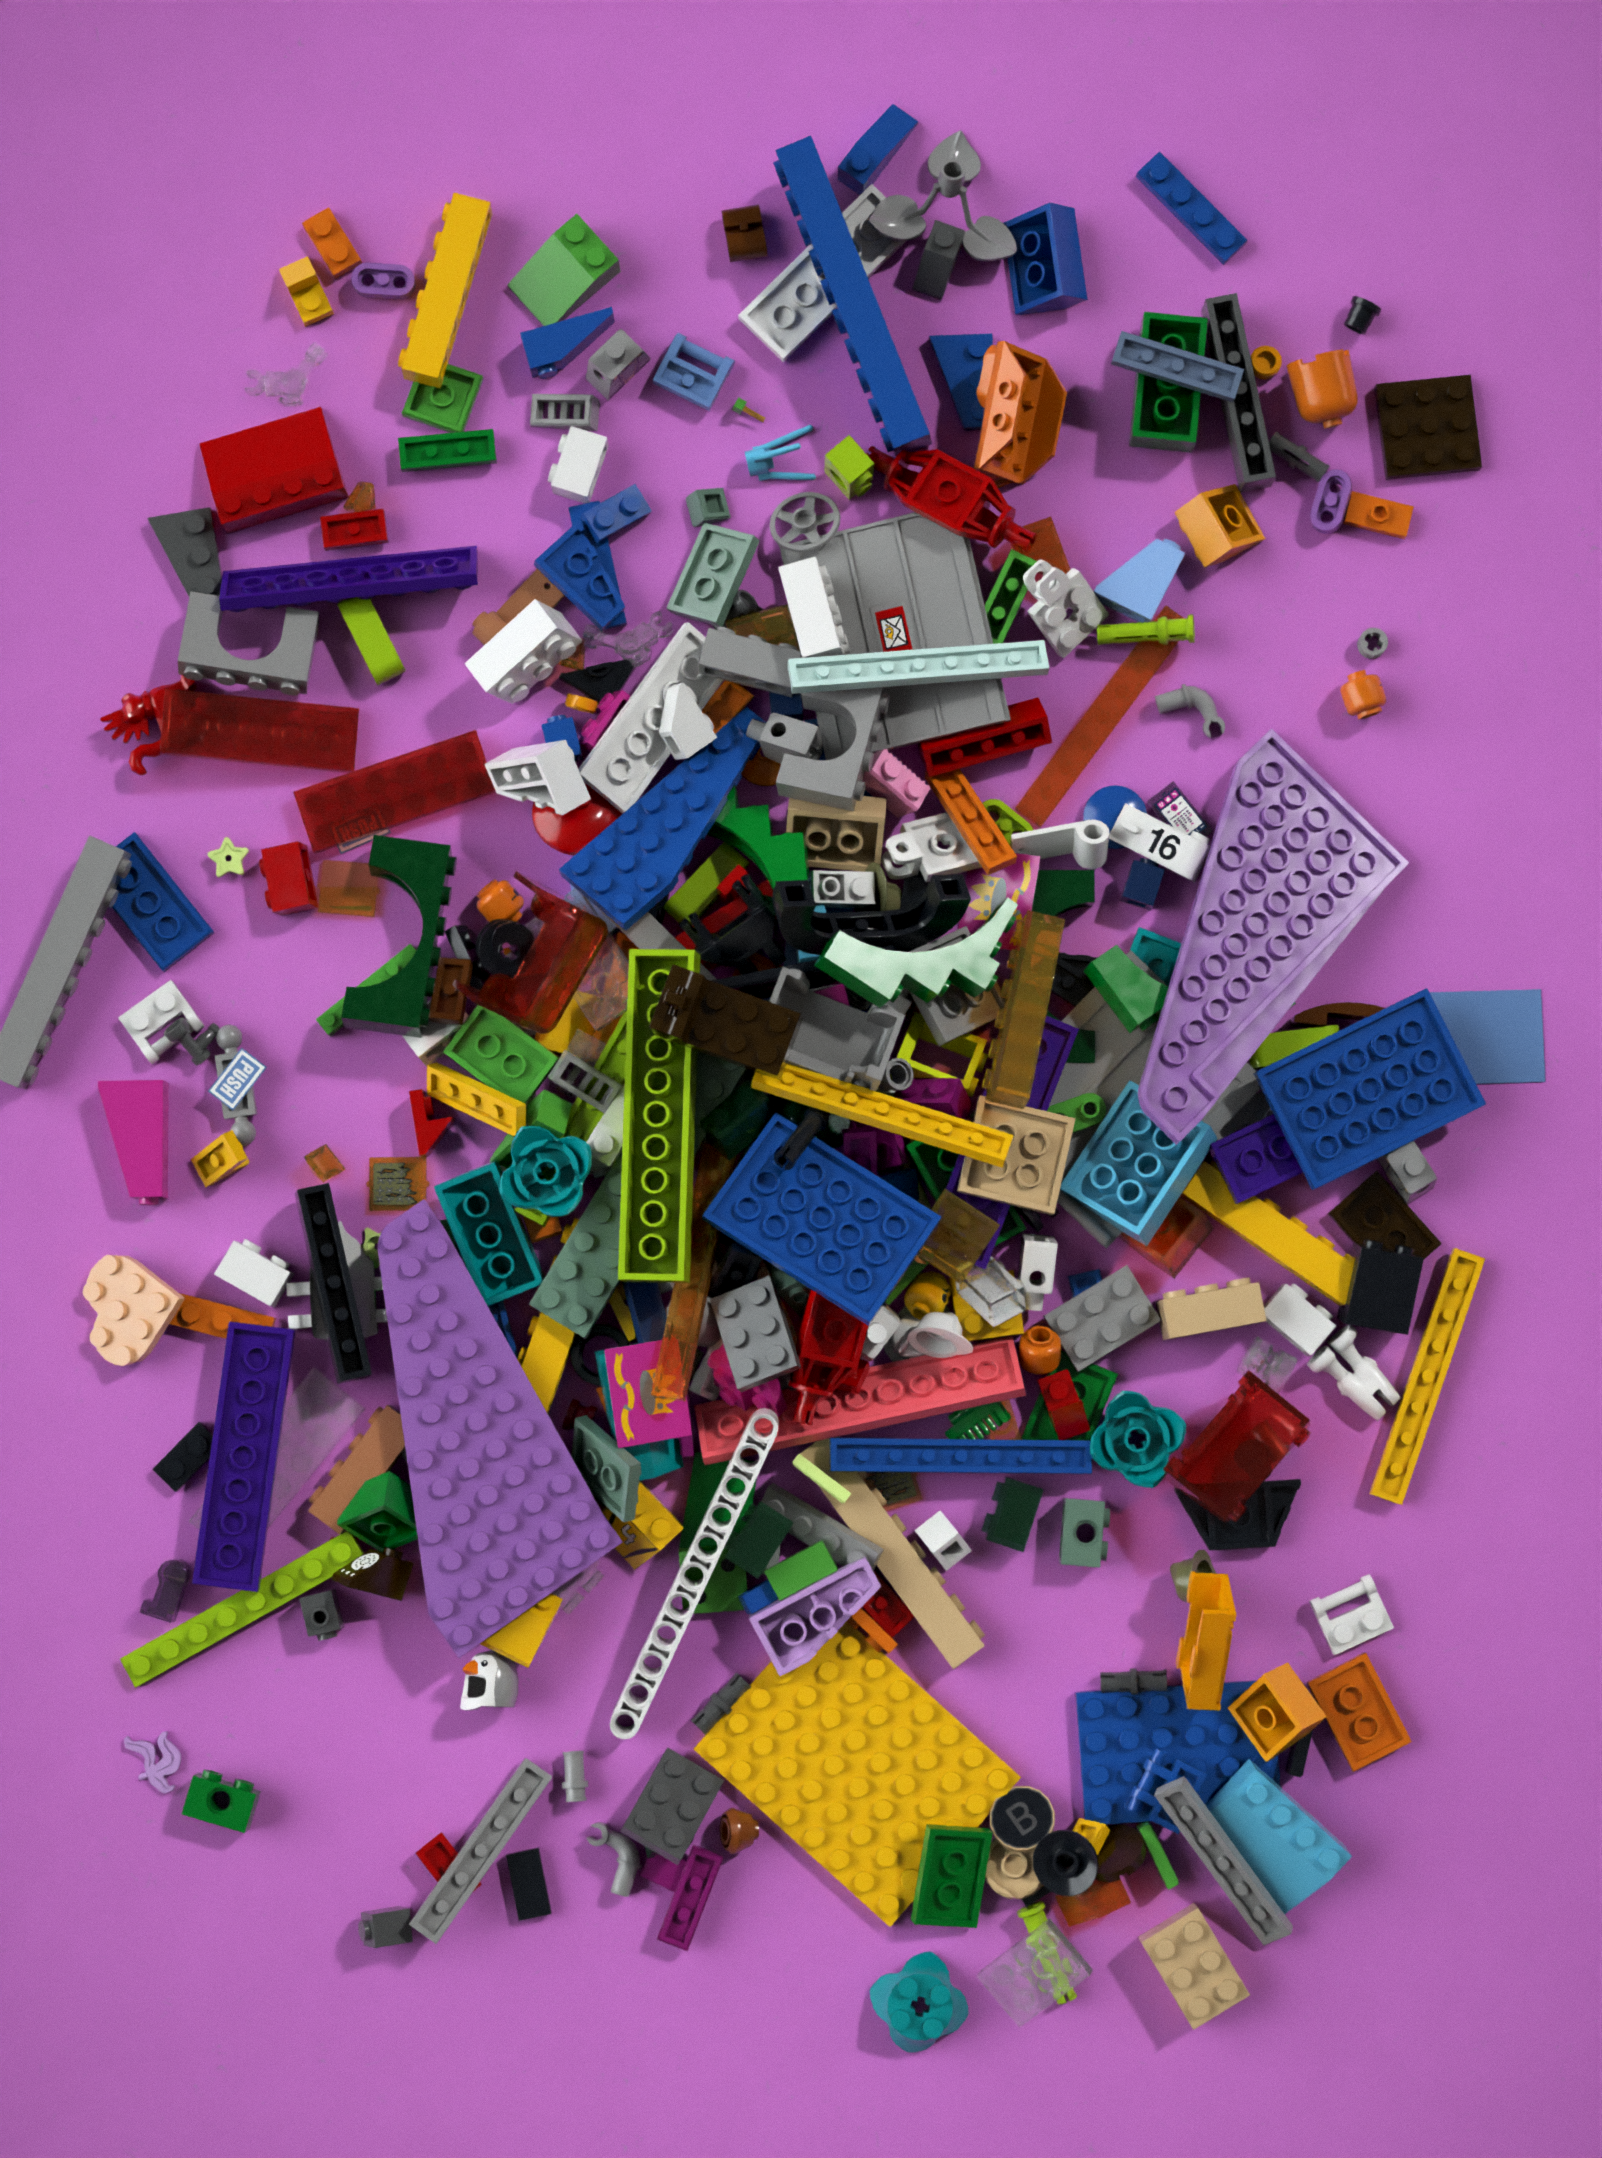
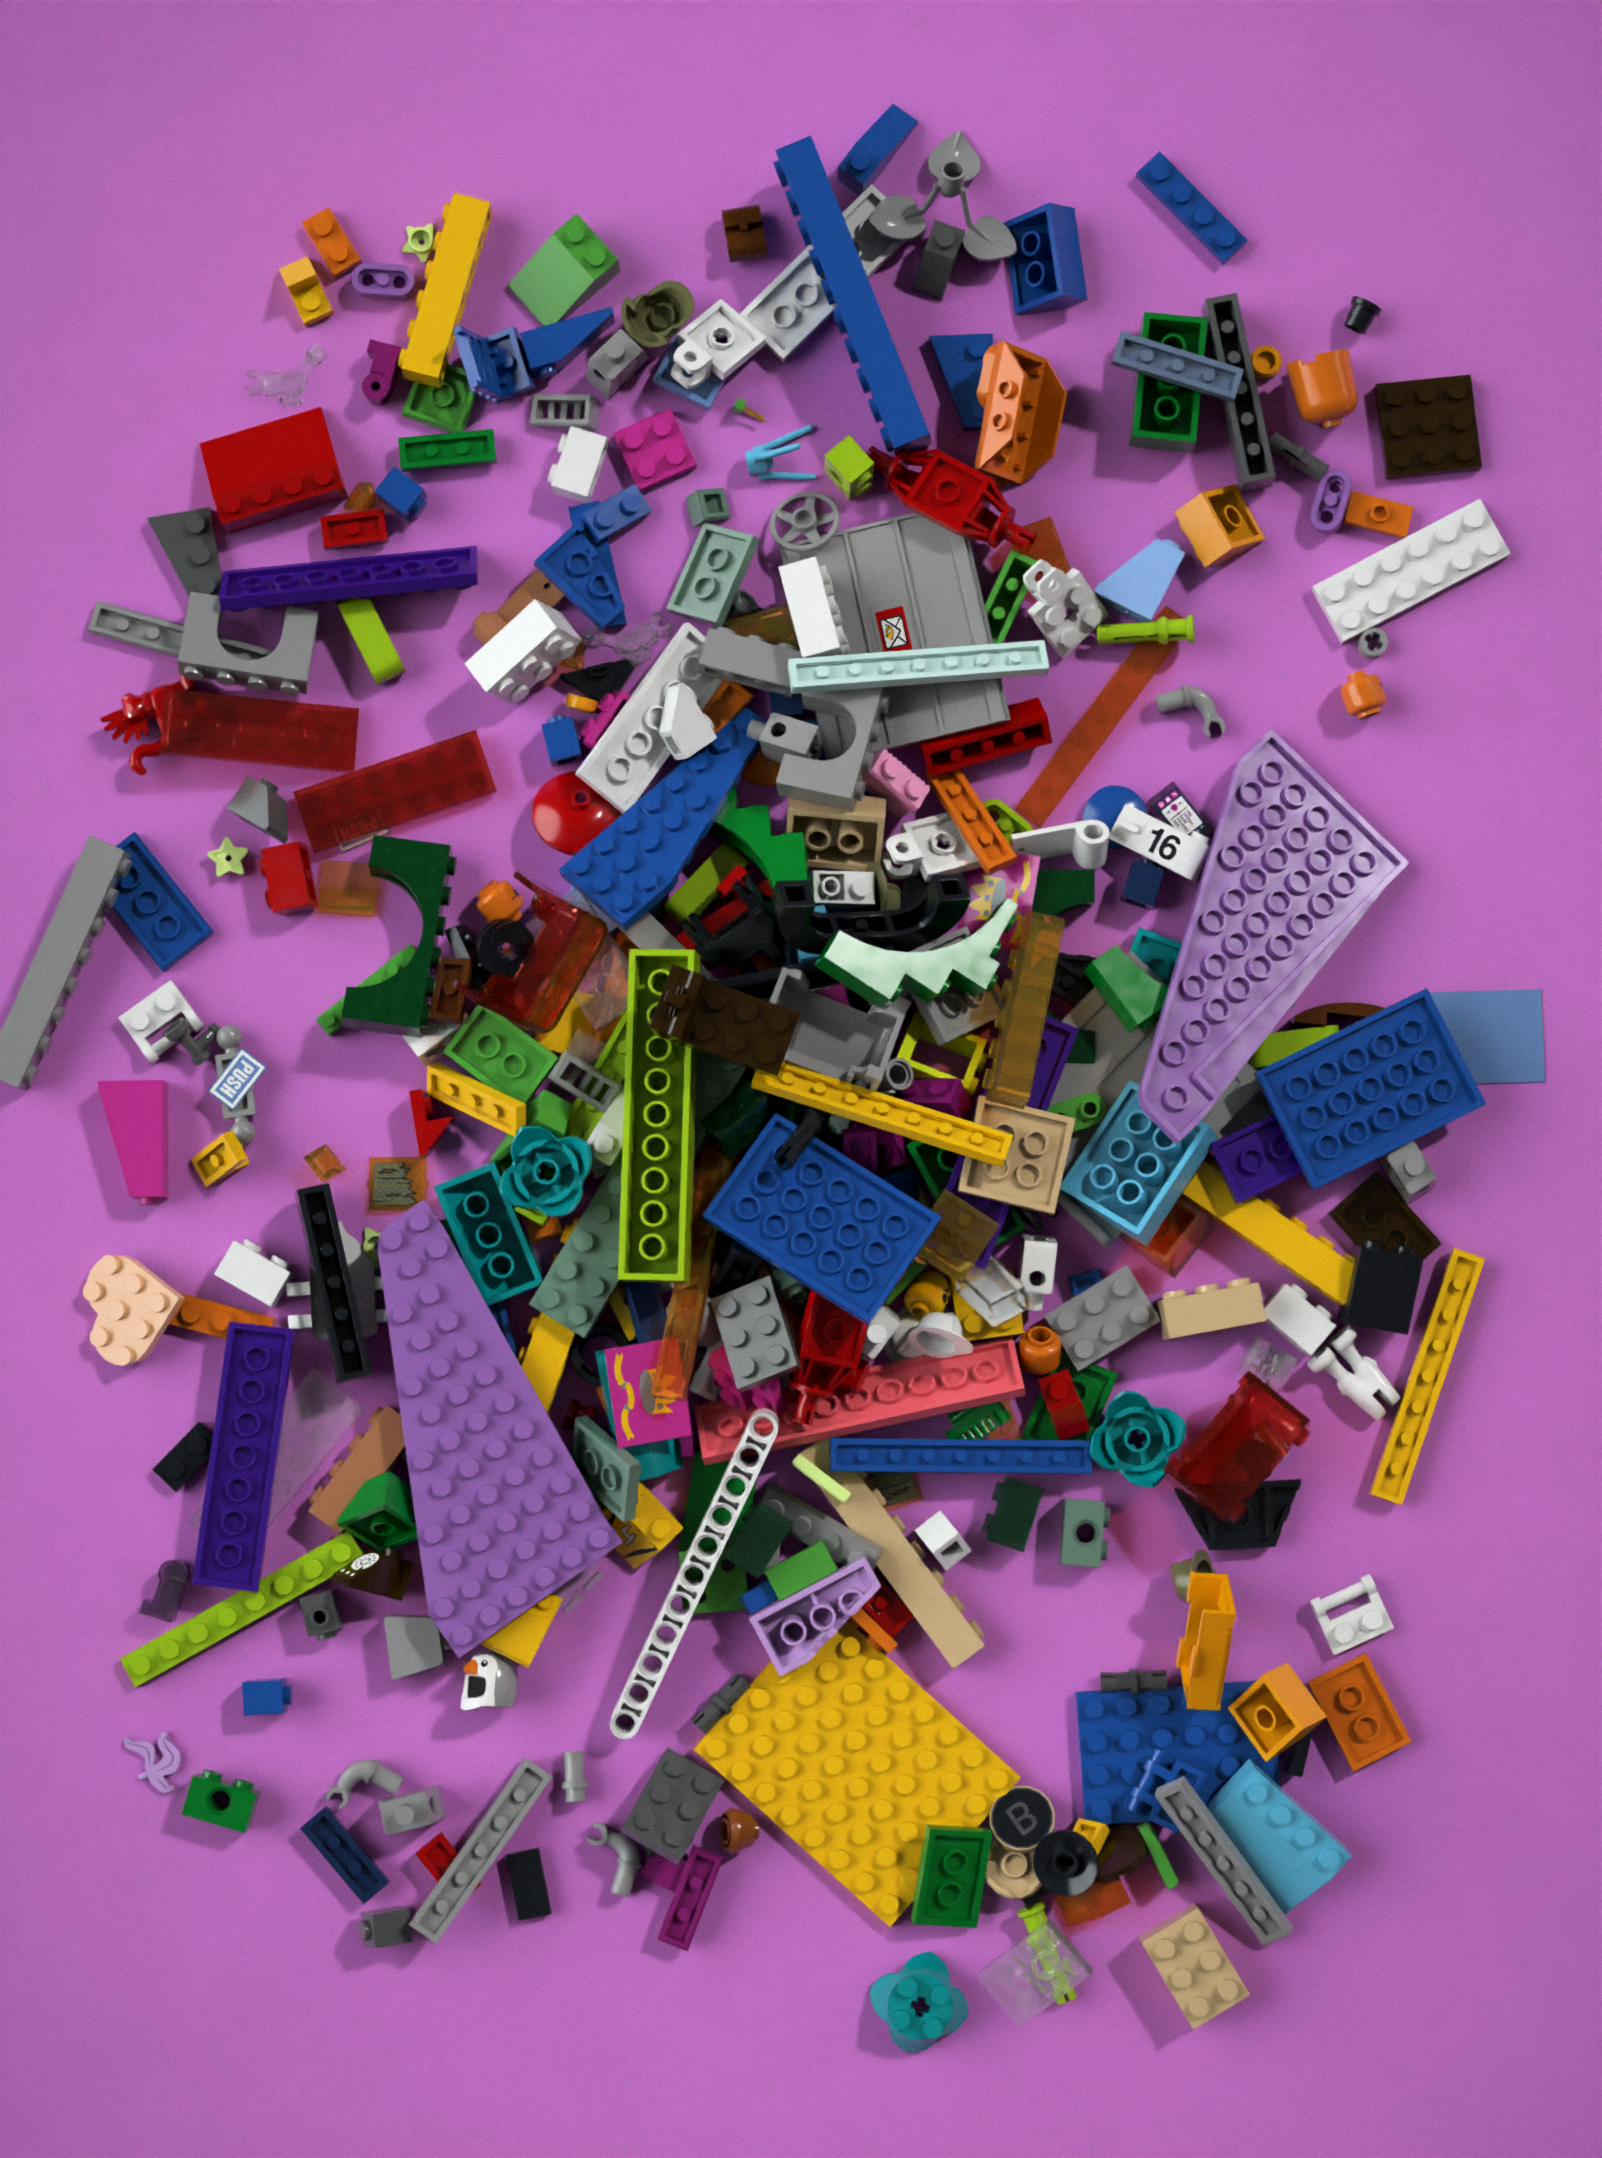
white wedge [484,740,591,815] -> none
none -> light grey tile [88,601,273,660]
none -> dark grey slope [227,776,288,844]
none -> blue brick [242,1678,293,1716]
none -> dark blue plate [300,1805,390,1904]
none -> light grey piece [326,1759,405,1809]
none -> magenta leg [362,339,402,406]
none -> blue brick [375,466,428,522]
none -> light grey torso [377,1784,446,1836]
none -> light grey torso [384,1615,452,1680]
none -> yellowish green plate [402,223,435,263]
none -> blue plate [454,325,535,404]
none -> dark pink plate [613,408,697,492]
none -> olive helmet [621,280,694,348]
none -> white plate [671,299,767,389]
none -> white plate [1311,499,1511,644]

